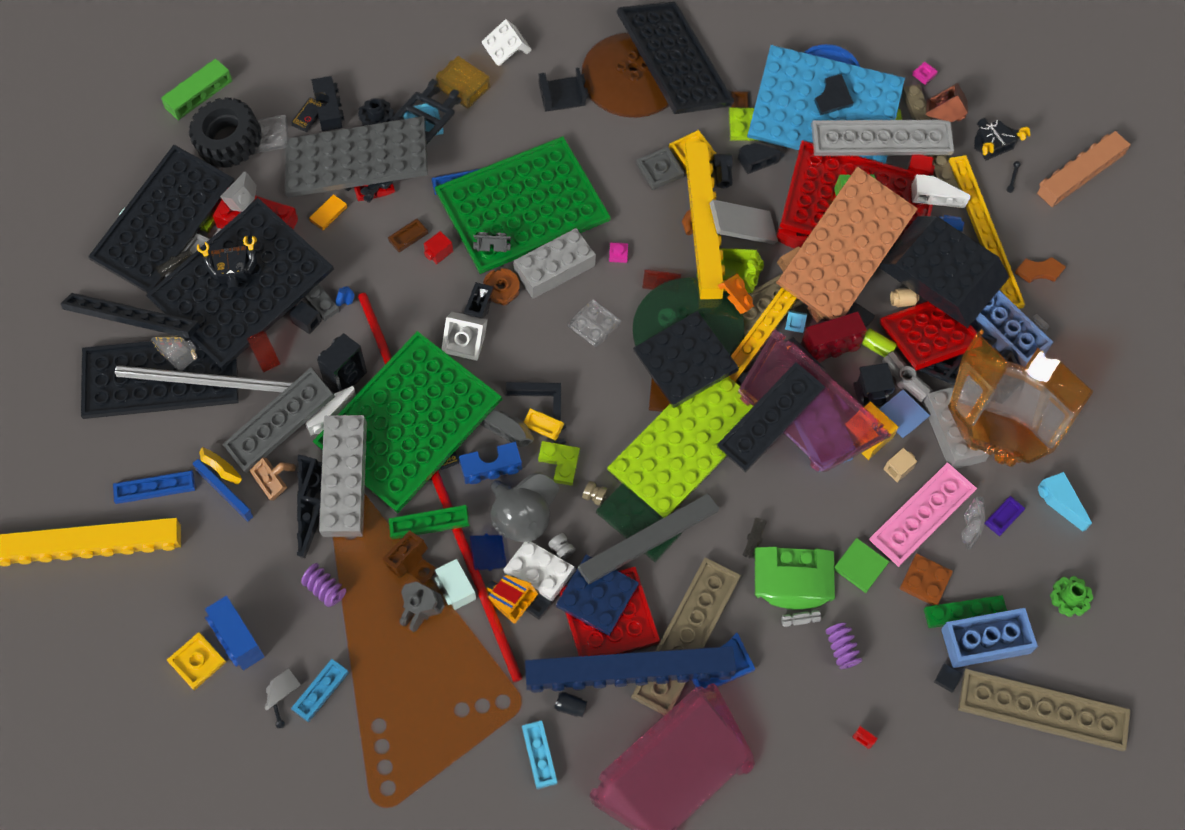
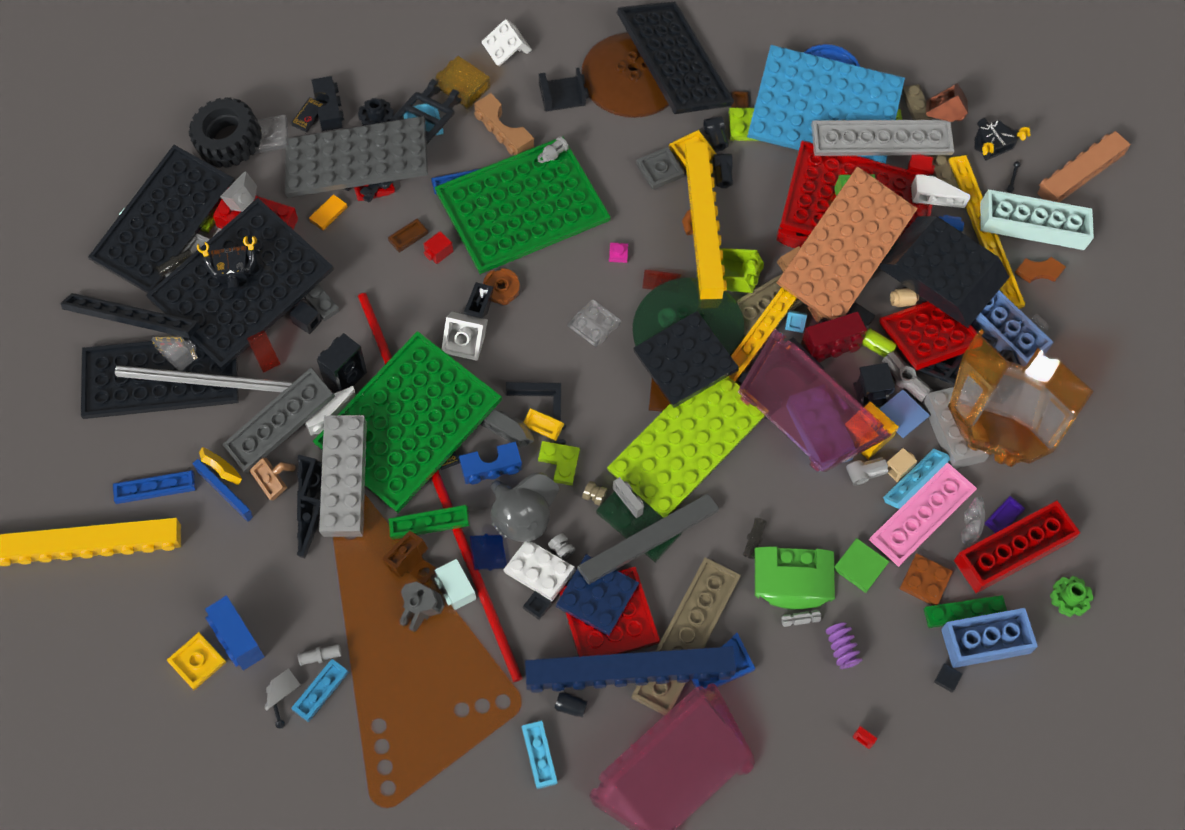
bright green brick [161,58,232,120] -> none
medium lavender piece [301,563,346,607] -> none
blue plate [335,286,355,306] -> none
dark grey hinge [473,232,511,252] -> none
light orange torso [487,575,538,624] -> none
light grey brick [514,228,596,299] -> none
light grey tile [710,200,778,244] -> none
black plate [717,362,825,473] -> none
orange wing [718,273,754,314] -> none
black slope [738,142,781,175] -> none
black tile [814,74,854,115] -> none
dark pink plate [913,62,938,85] -> none
dark tan plate [958,669,1130,751] -> none
medium azure slope [1038,472,1092,531] -> none
none -> light grey pin [298,644,342,666]
none -> medium nougat arch [474,93,534,155]
none -> light grey piece [538,136,569,163]
none -> light grey plate [613,477,644,518]
none -> black piece [704,116,729,151]
none -> light grey piece [846,457,888,486]
none -> medium azure plate [883,449,950,509]
none -> red brick [954,500,1080,594]
none -> light aqua brick [980,189,1094,250]

